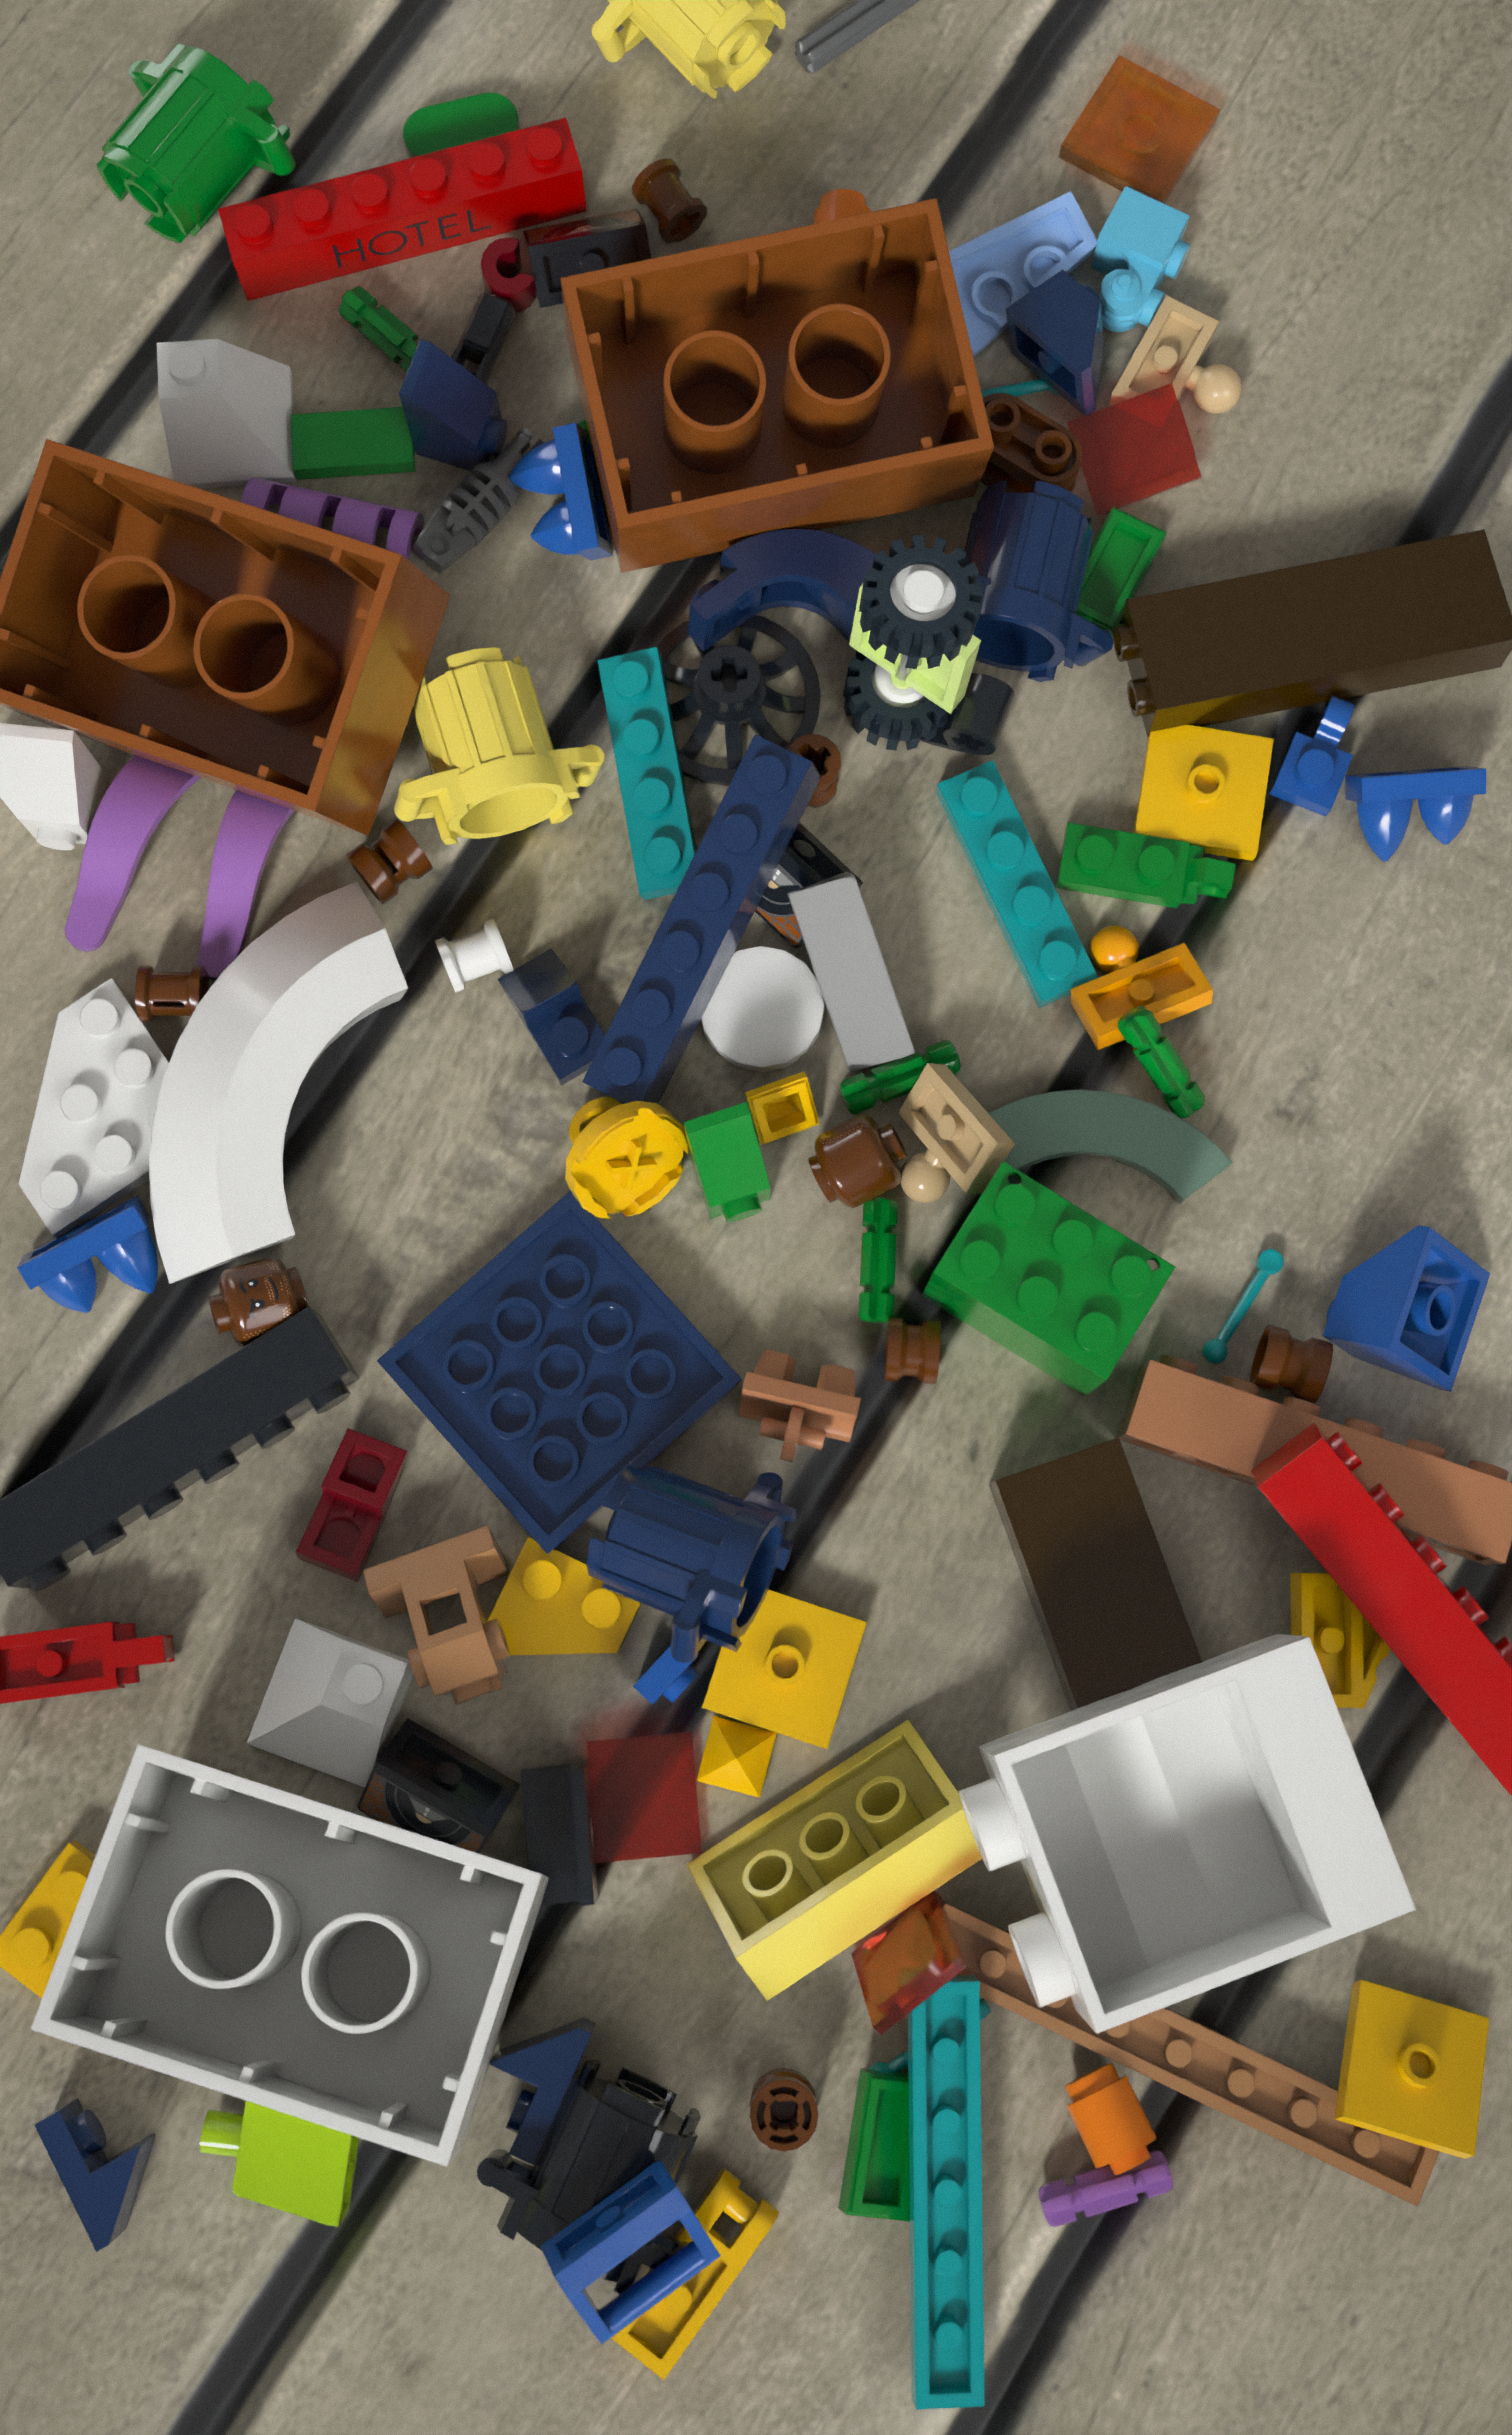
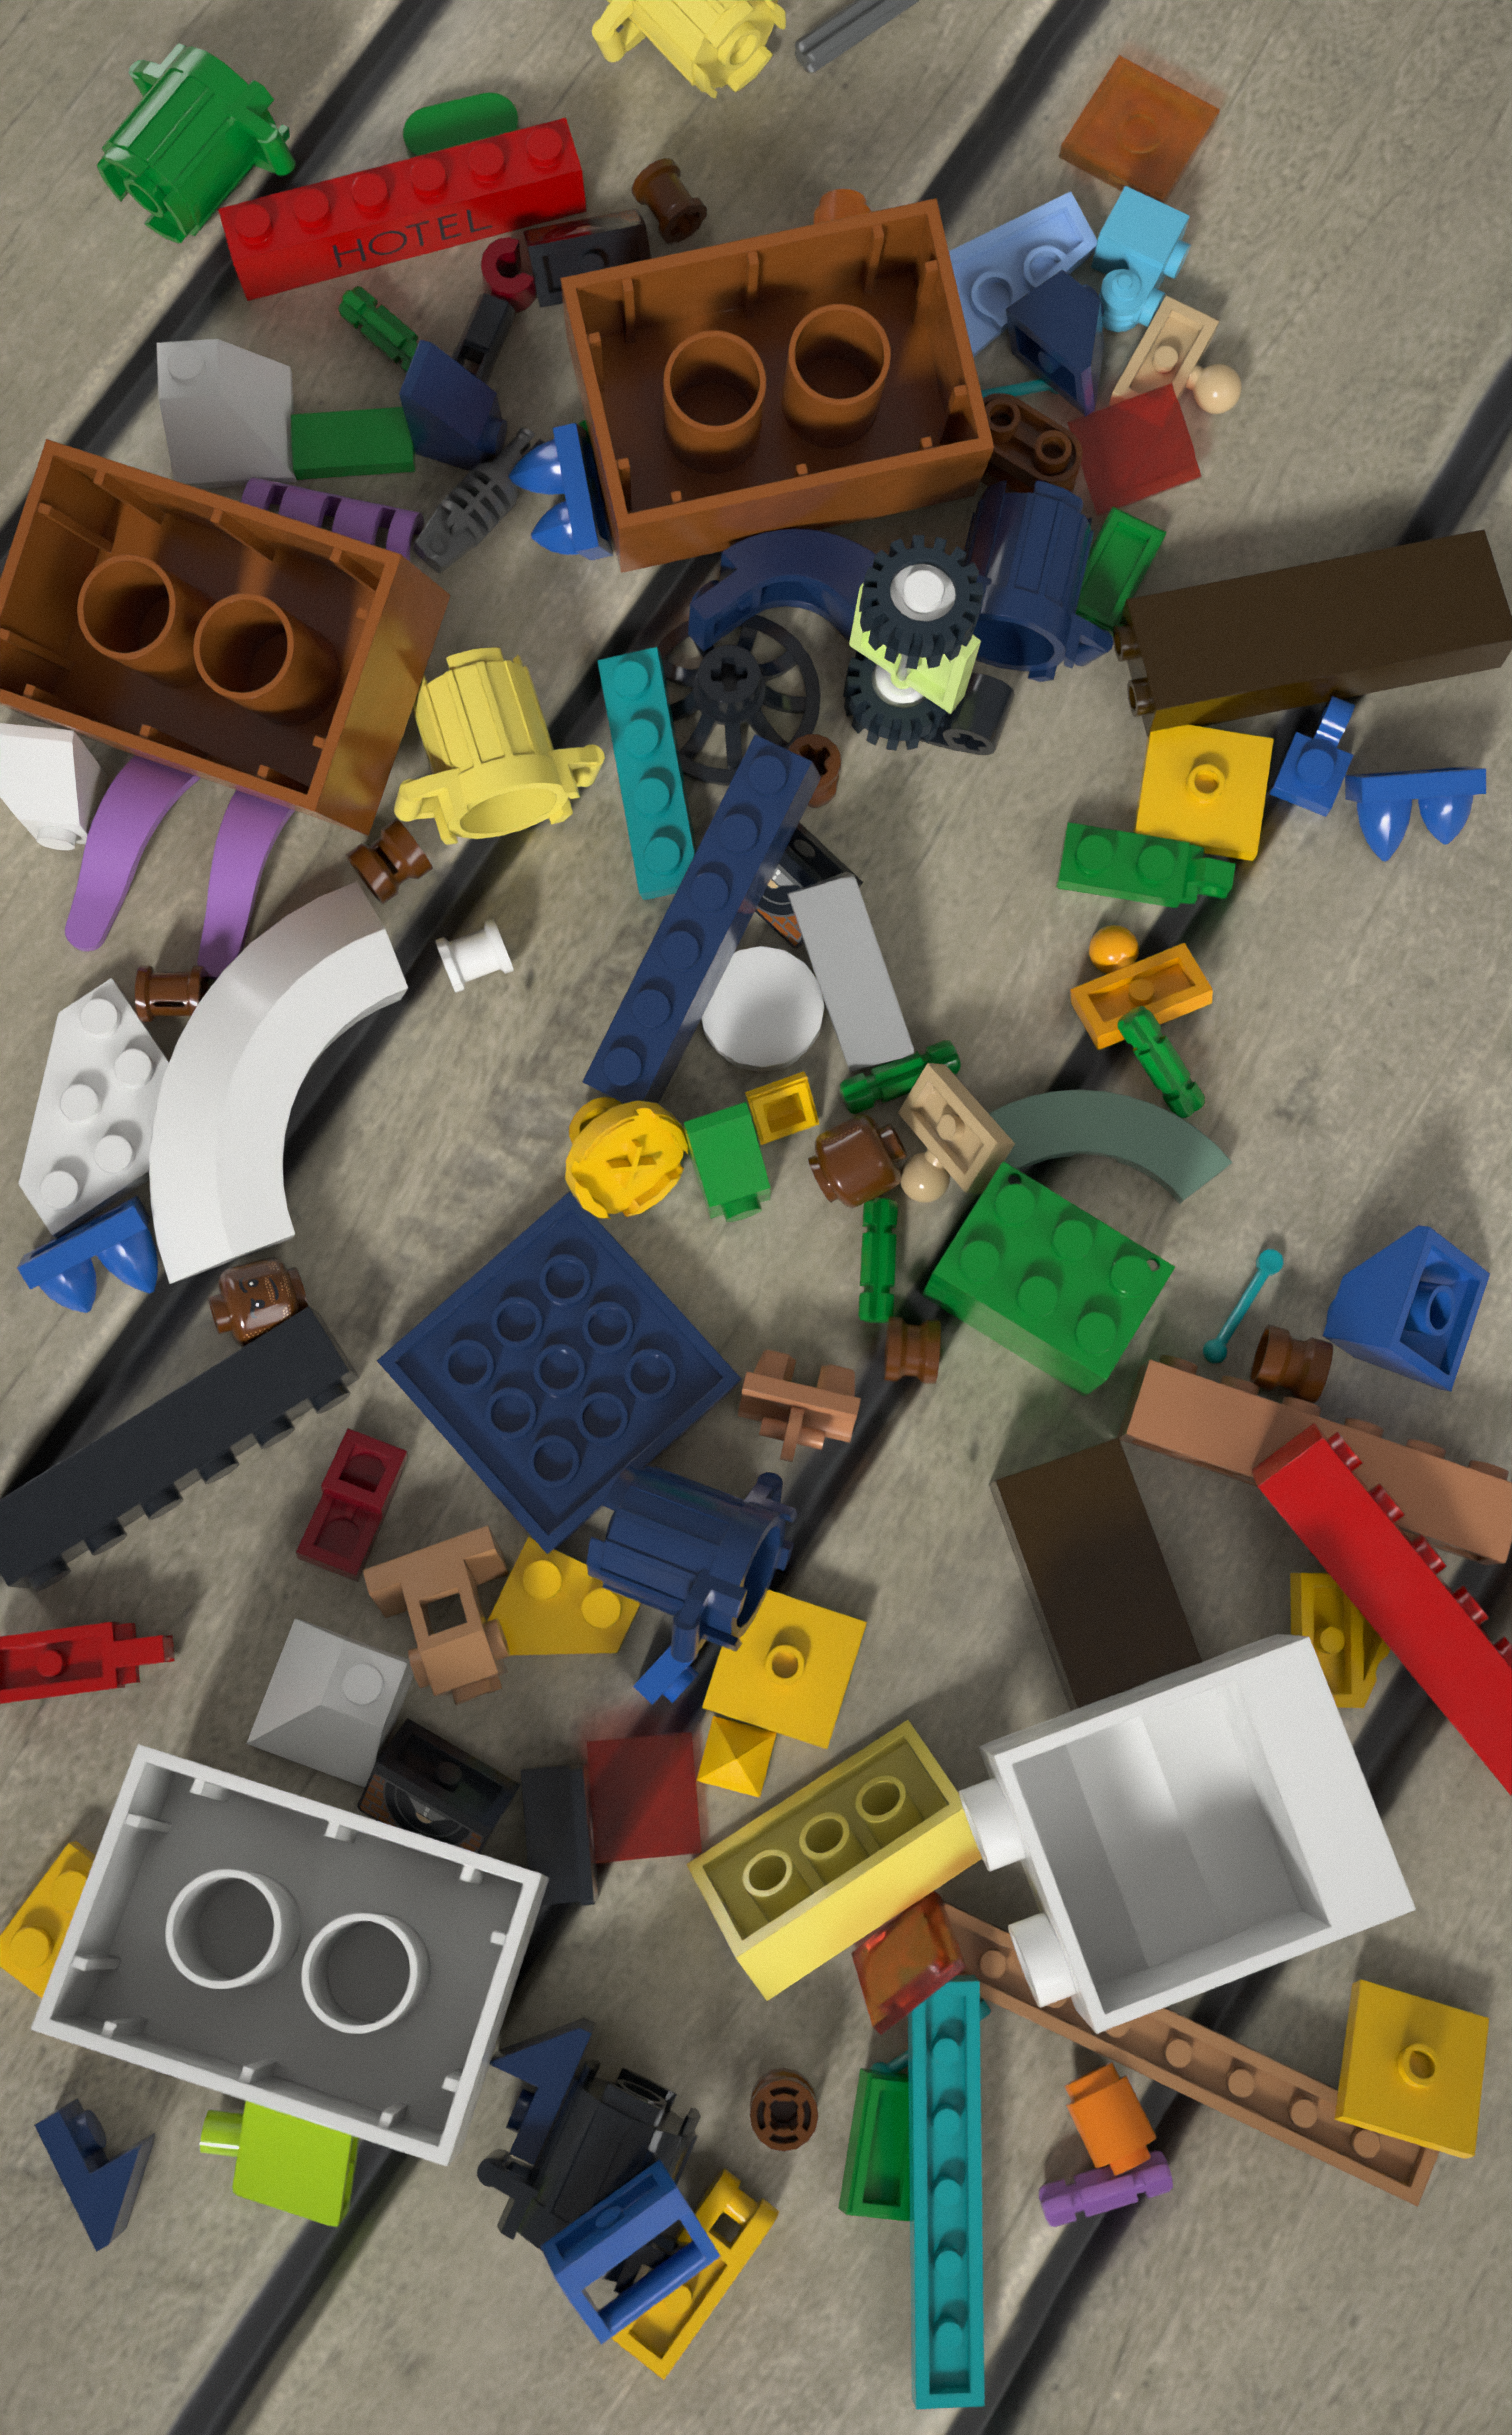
dark blue slope [498,948,605,1086] -> none
teal plate [936,760,1098,1008] -> none

